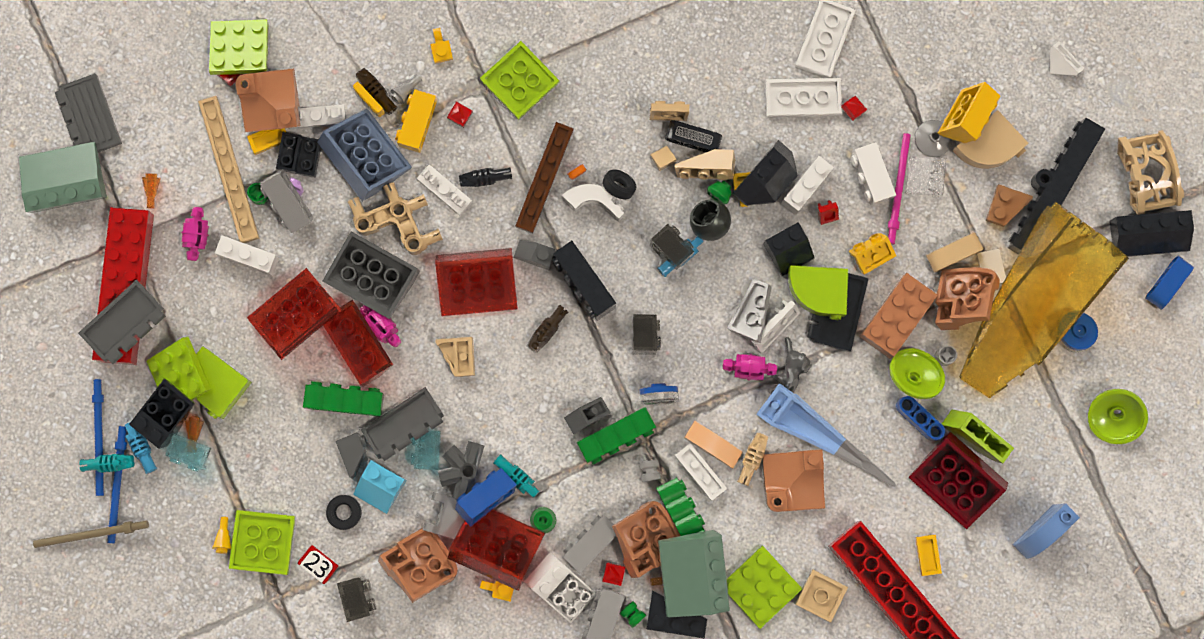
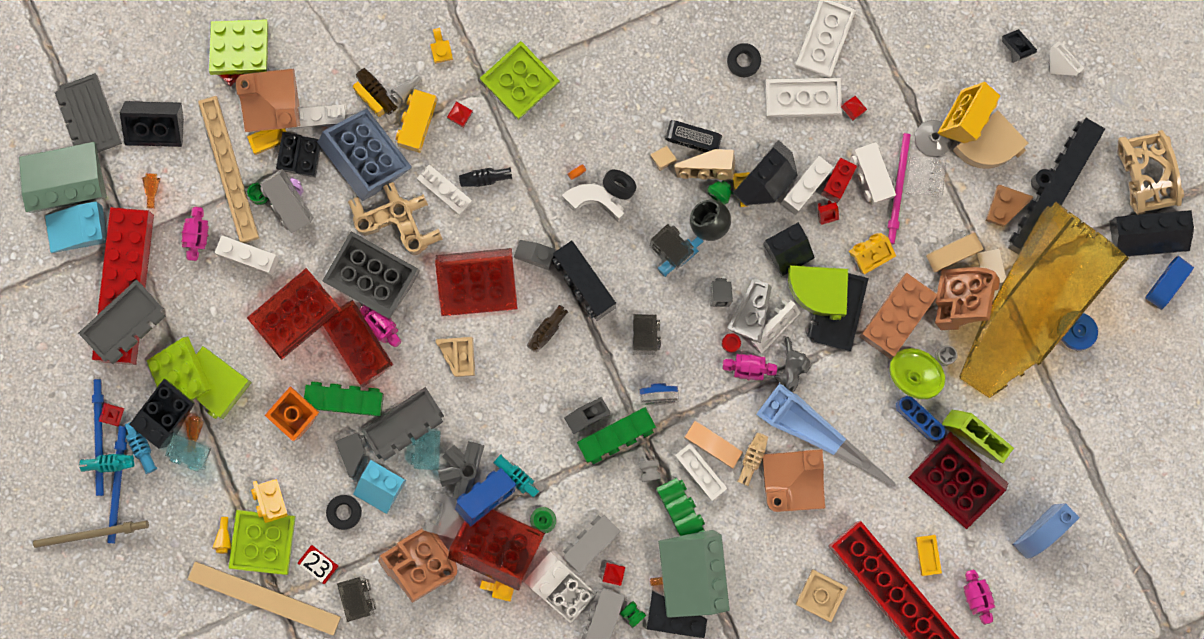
reddish brown plate [515,122,574,234] -> none
nougat slope [612,501,680,578] -> none
tan plate [649,101,690,121] -> none
lime plate [727,545,802,629] -> none
lime dish [1088,389,1148,444] -> none
none -> medium azure slope [45,202,107,253]
none -> red tile [99,403,125,427]
none -> black slope [120,101,184,147]
none -> tan tile [187,561,341,636]
none -> yellow bracket [251,479,288,523]
none -> orange slope [265,386,320,442]
none -> dark grey slope [710,278,733,307]
none -> red tile [722,333,741,353]
none -> black tyre [727,43,761,78]
none -> red brick [821,157,857,203]
none -> dark pink piece [963,569,995,625]
none -> black slope [1002,29,1037,63]

